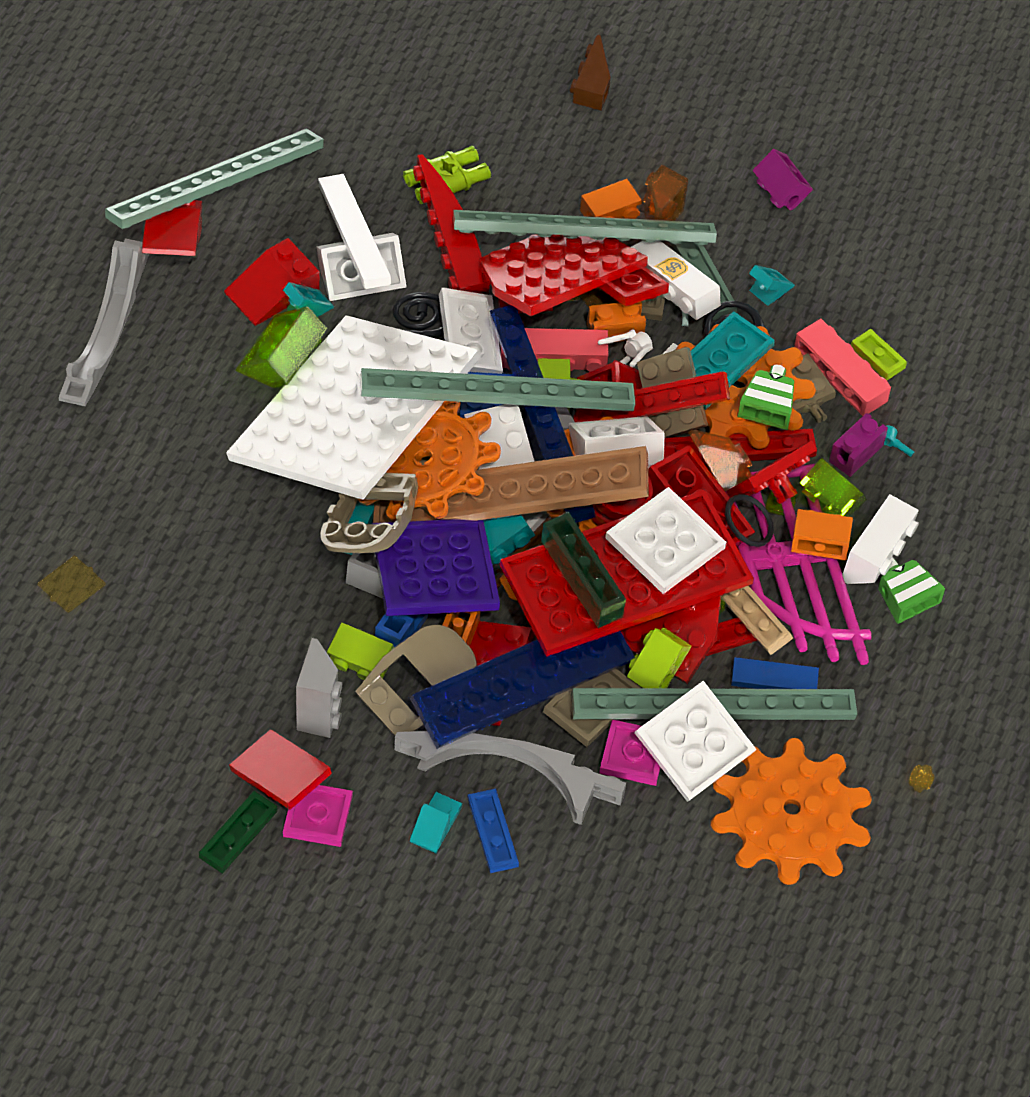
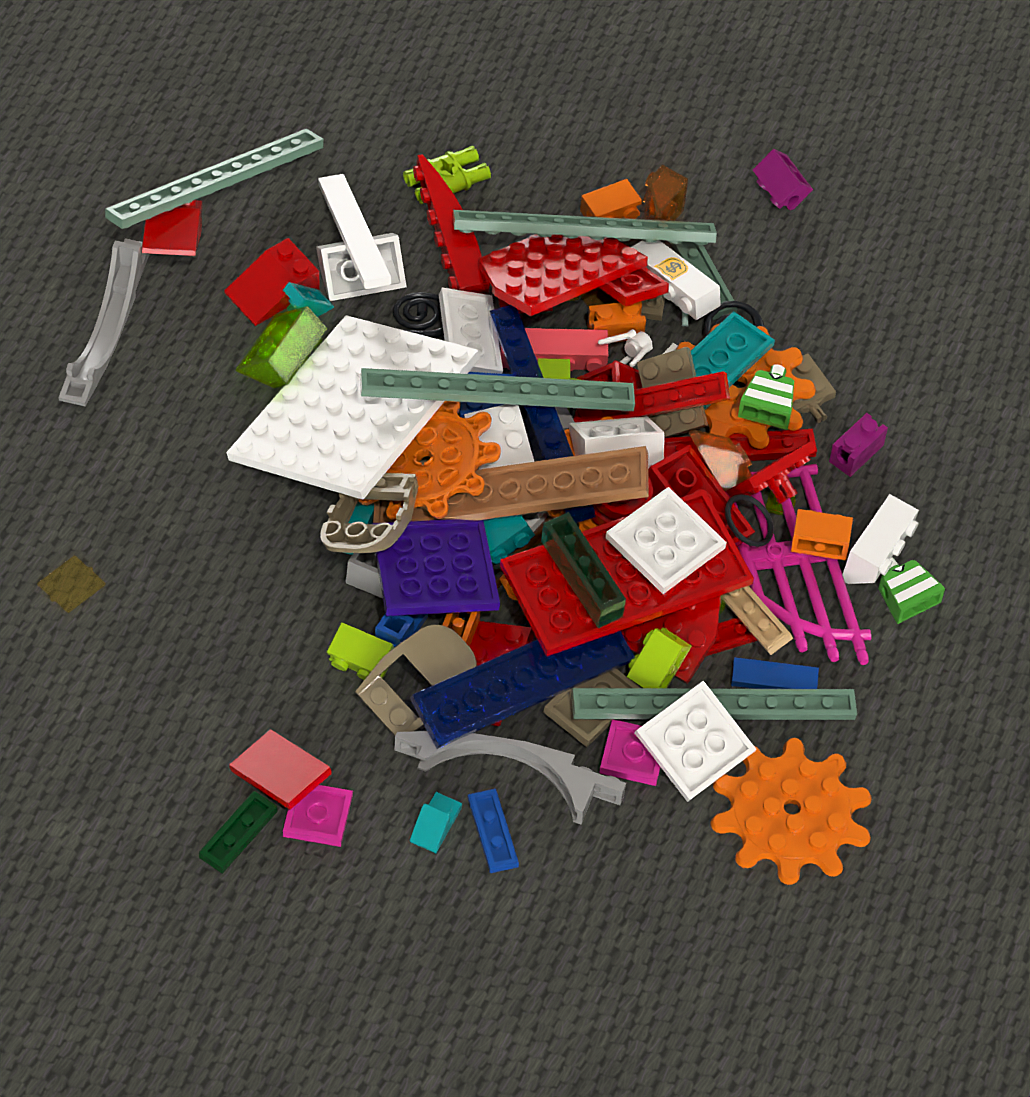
light grey slope [296,638,342,738] -> none
reddish brown slope [570,35,611,111] -> none
teal slope [749,265,795,306] -> none
coral brick [794,319,891,416] -> none
clear neon green slope [800,458,867,517] -> none
lime plate [851,329,907,380] -> none
teal hand [884,425,914,457] -> none
clear yellow plate [909,764,934,793] -> none

